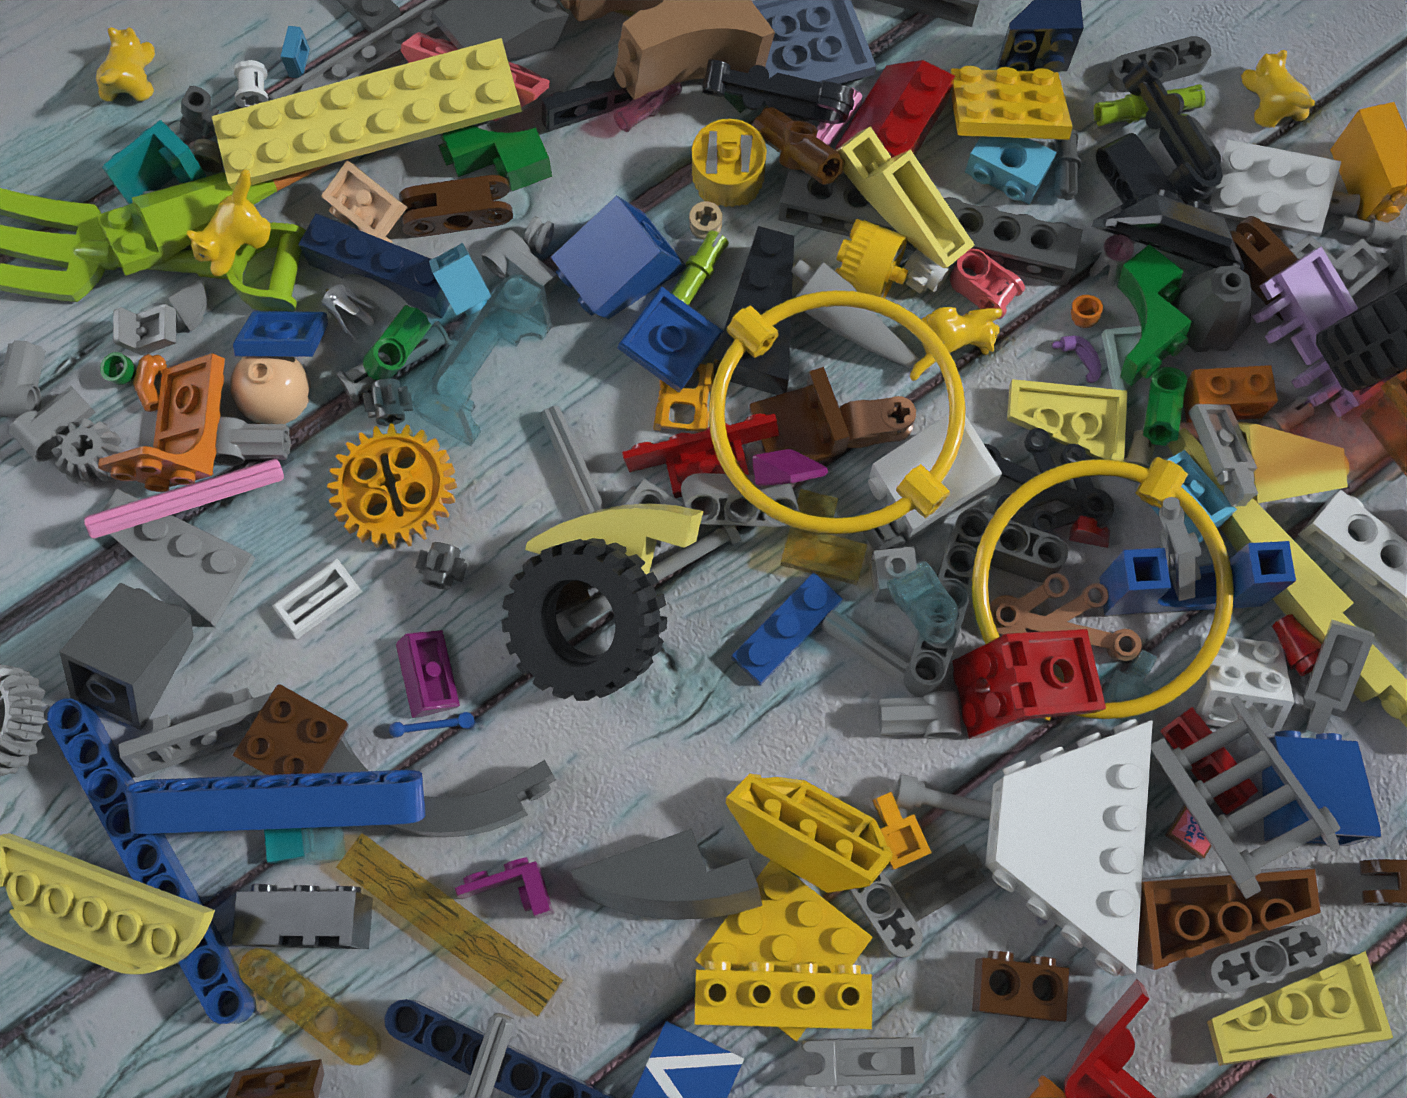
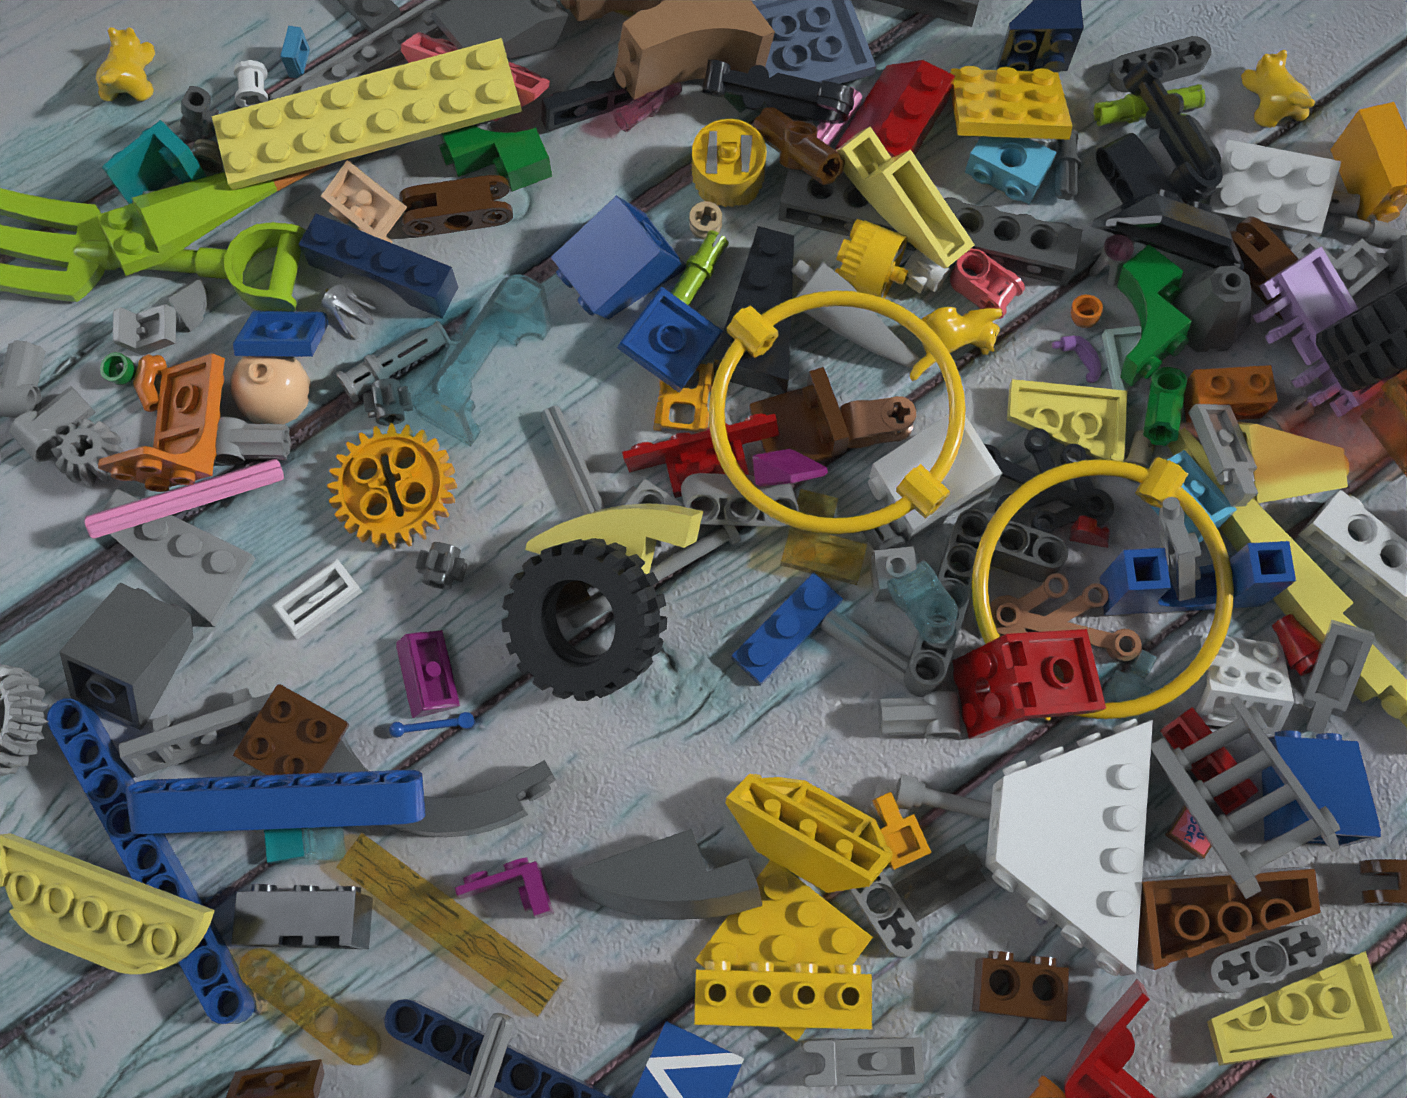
yellow animal [186,169,271,276] -> none
green piece [363,305,432,381] -> none
medium azure brick [429,243,492,315] -> none
light grey piece [481,229,558,302] -> none
light grey bush [524,216,554,254] -> none

